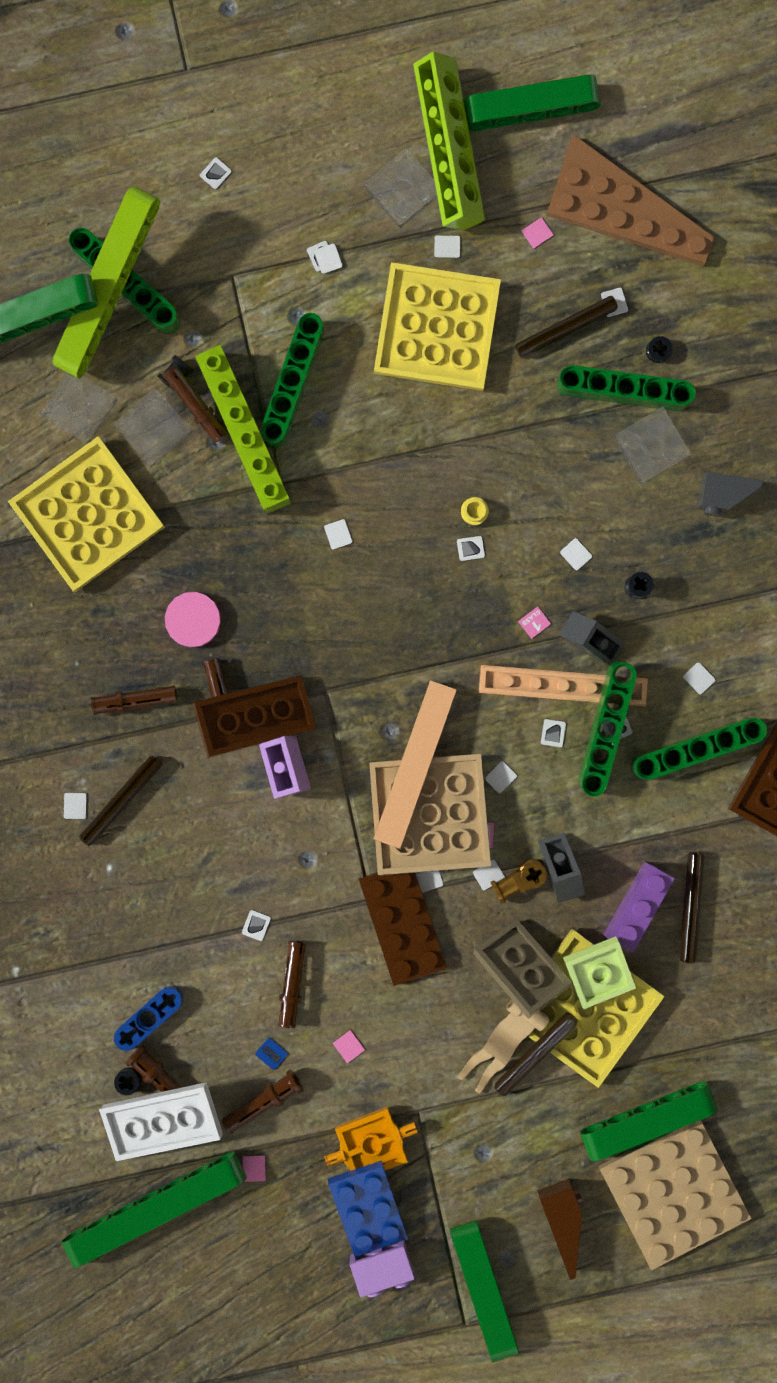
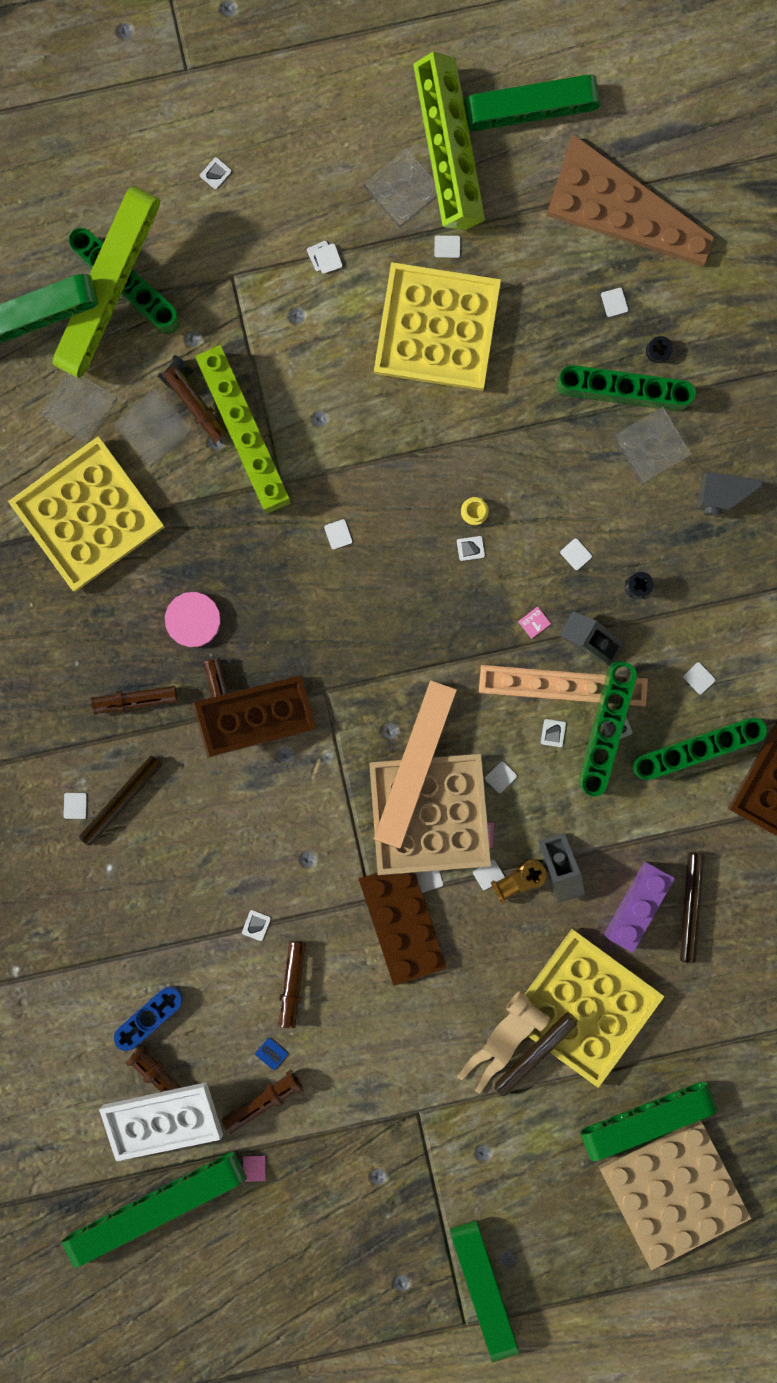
black bush [114,1067,141,1096] -> none
lavender brick [259,736,311,799] -> none
green beam [261,313,324,448] -> none
light orange plate [324,1106,418,1171] -> none
blue plate [328,1160,408,1257] -> none
bright pink sticker [333,1030,365,1063] -> none
lavender brick [350,1240,414,1298] -> none
dark tan plate [473,919,572,1019] -> none
dark brown axle [515,296,618,358] -> none
bright pink sticker [521,217,554,249] -> none
reddish brown slope [537,1179,584,1280] -> none
yellowish green plate [563,936,636,1009] -> none

